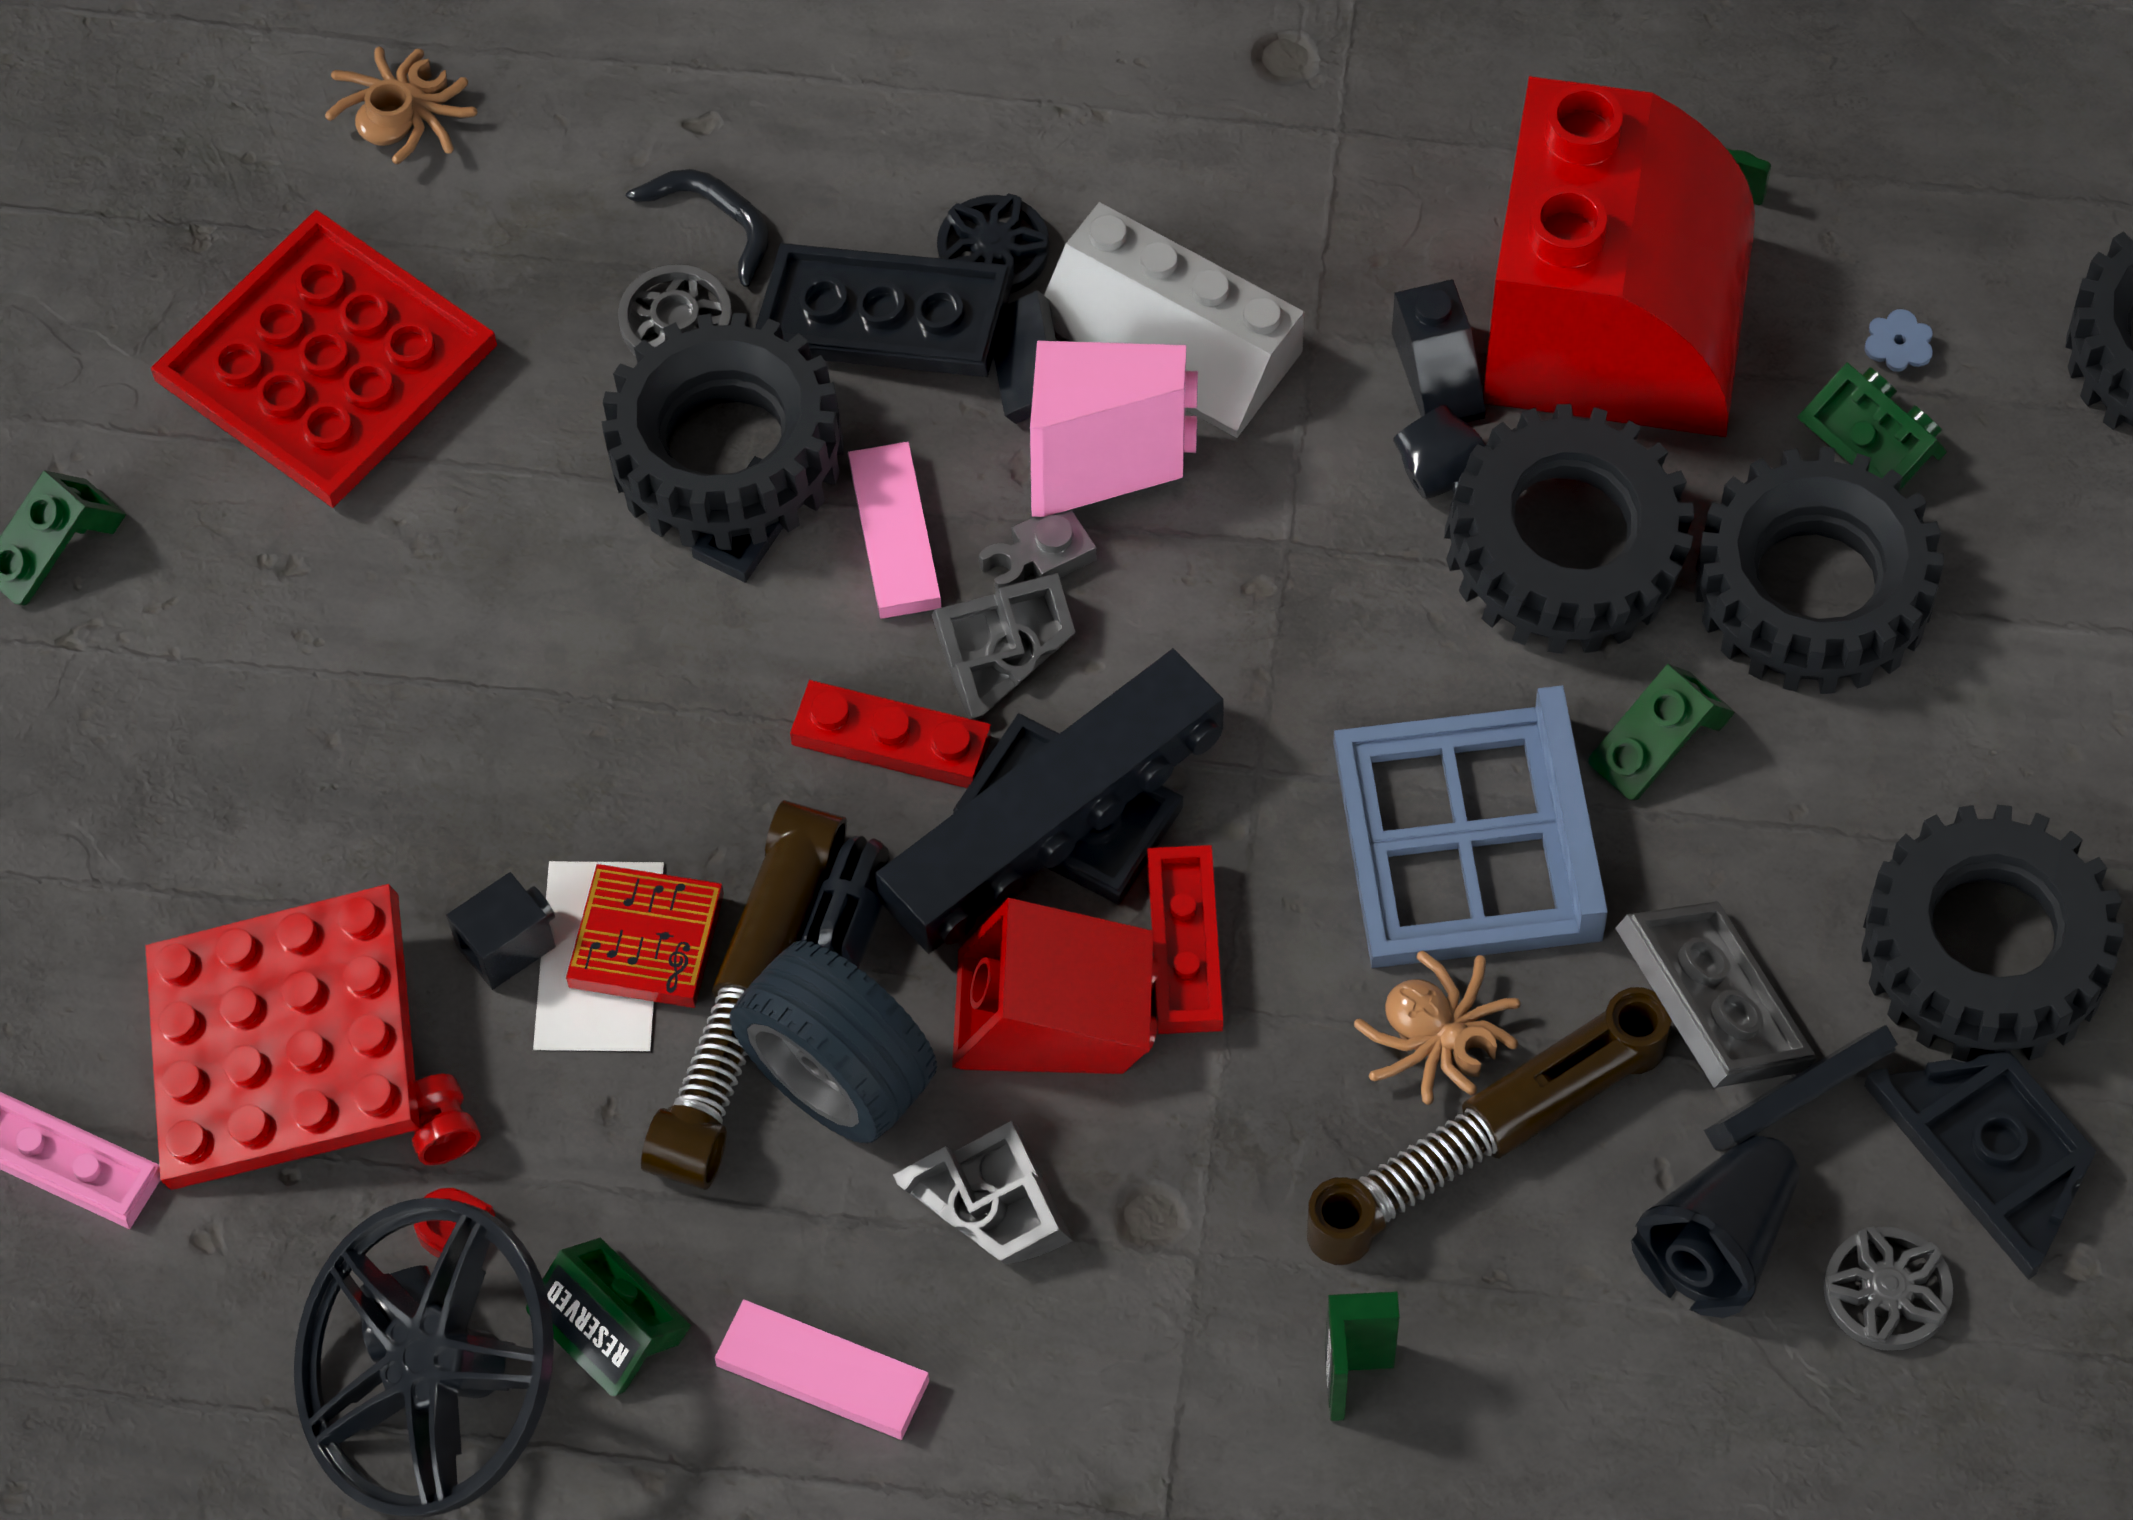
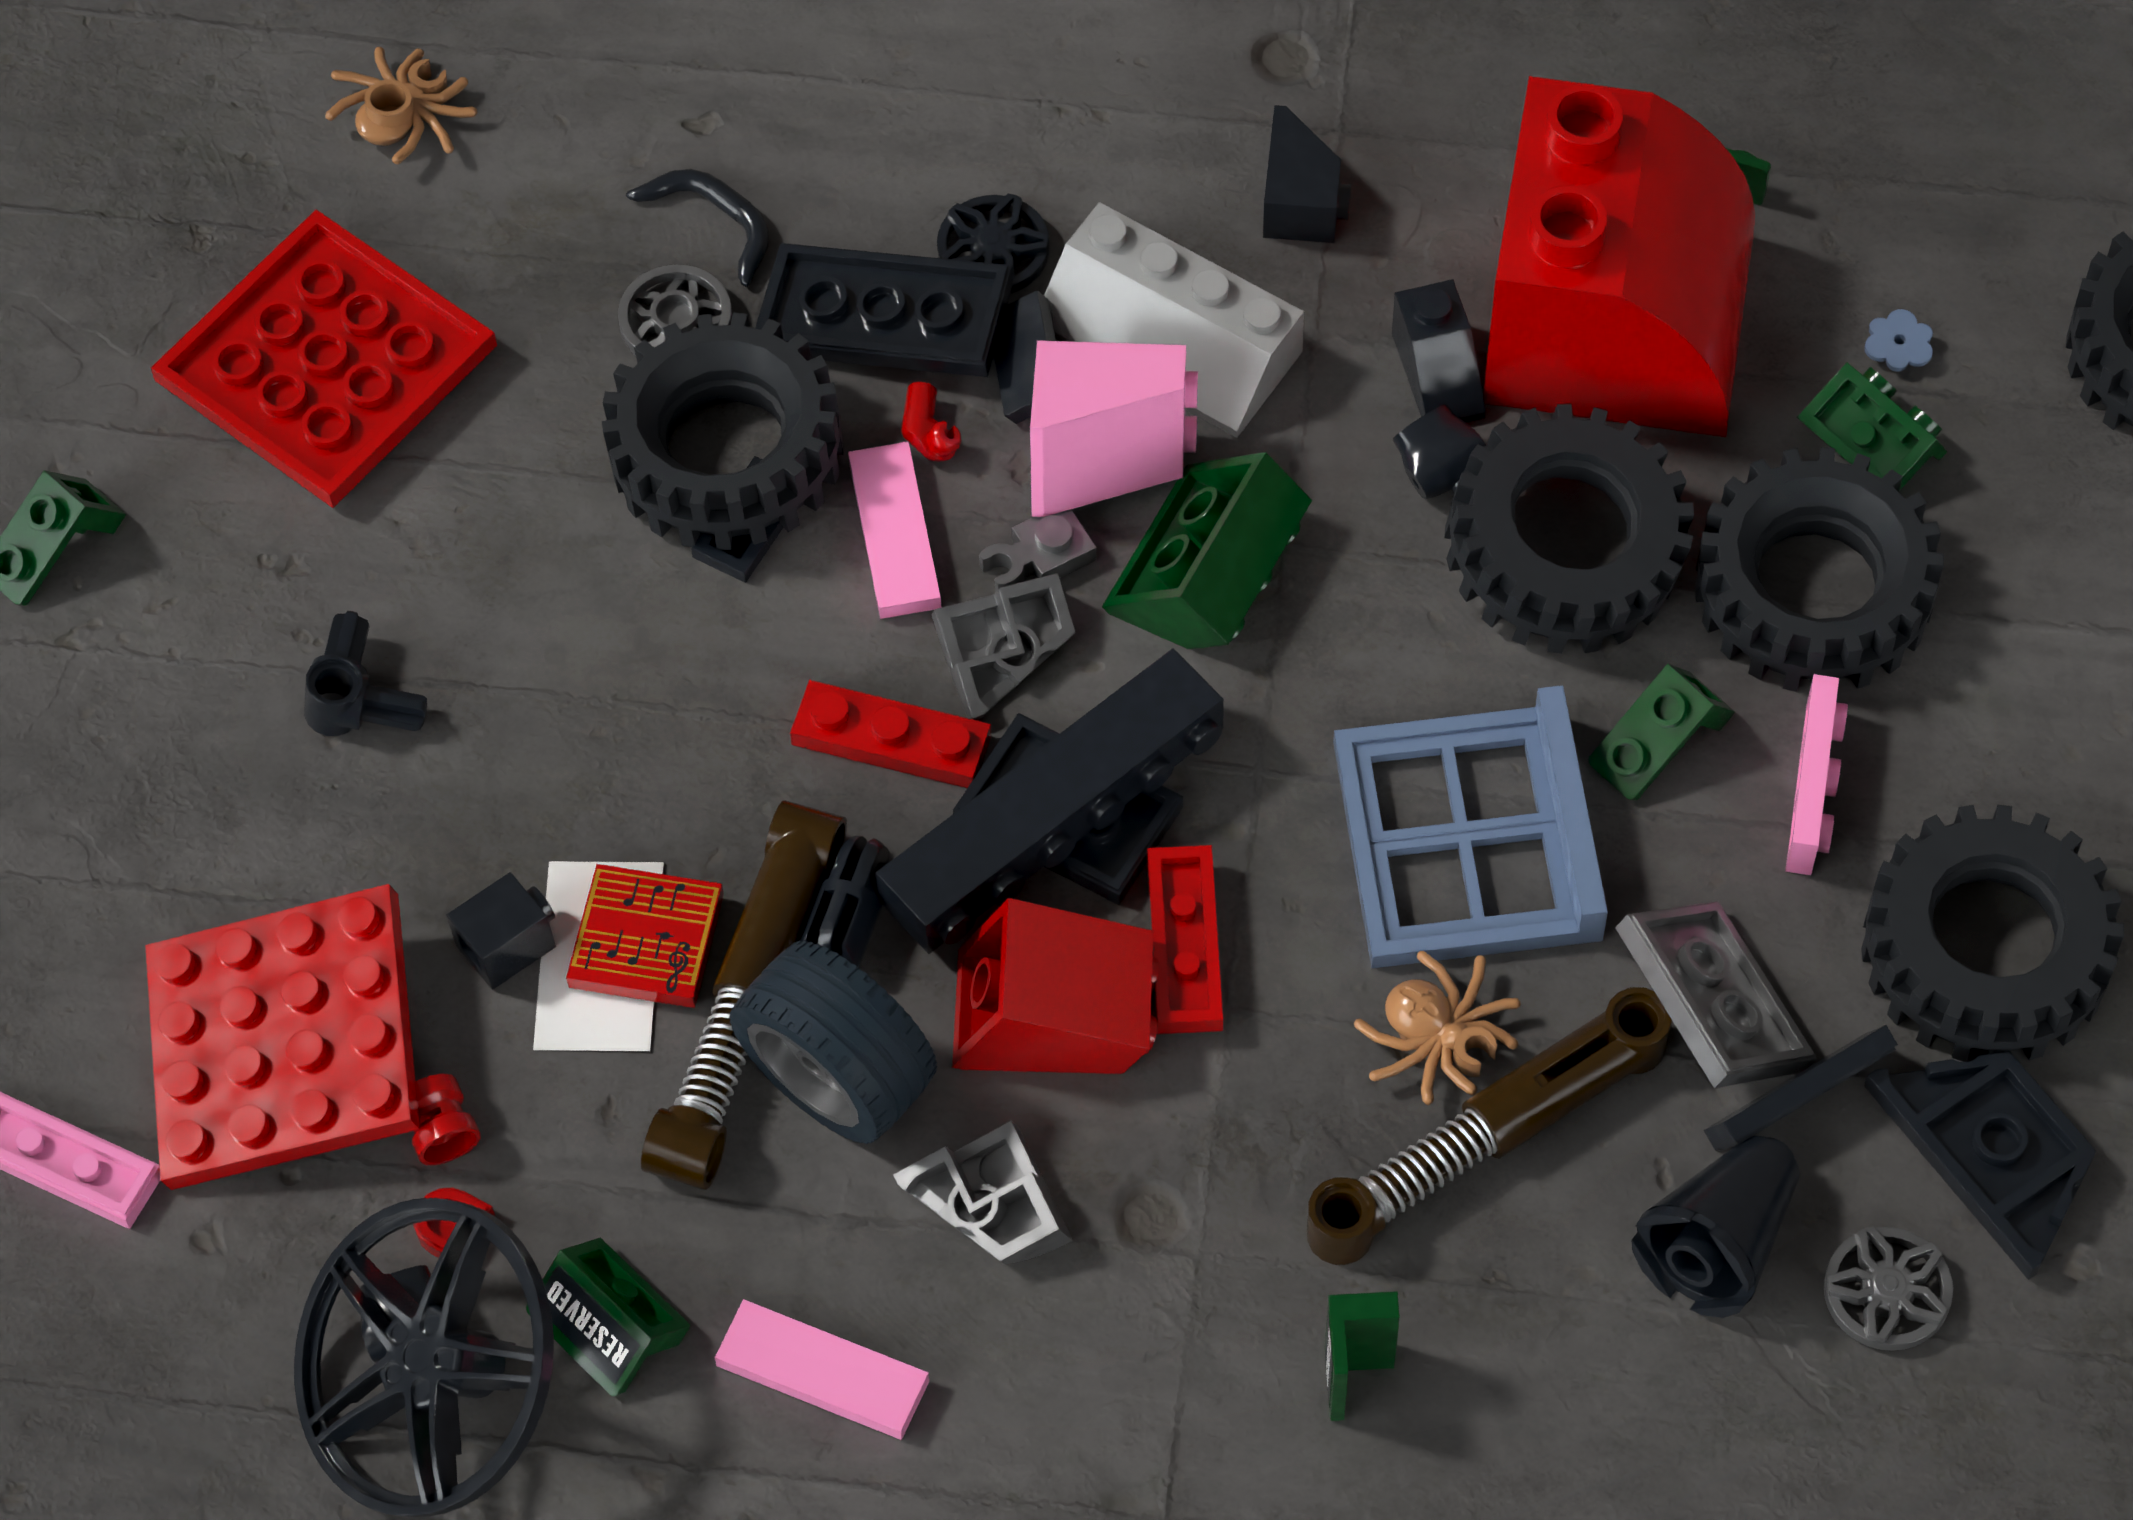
none -> black axle [304,611,427,736]
none -> red arm [901,382,962,462]
none -> dark green slope [1102,452,1312,649]
none -> black slope [1263,105,1351,243]
none -> bright pink plate [1785,674,1848,875]

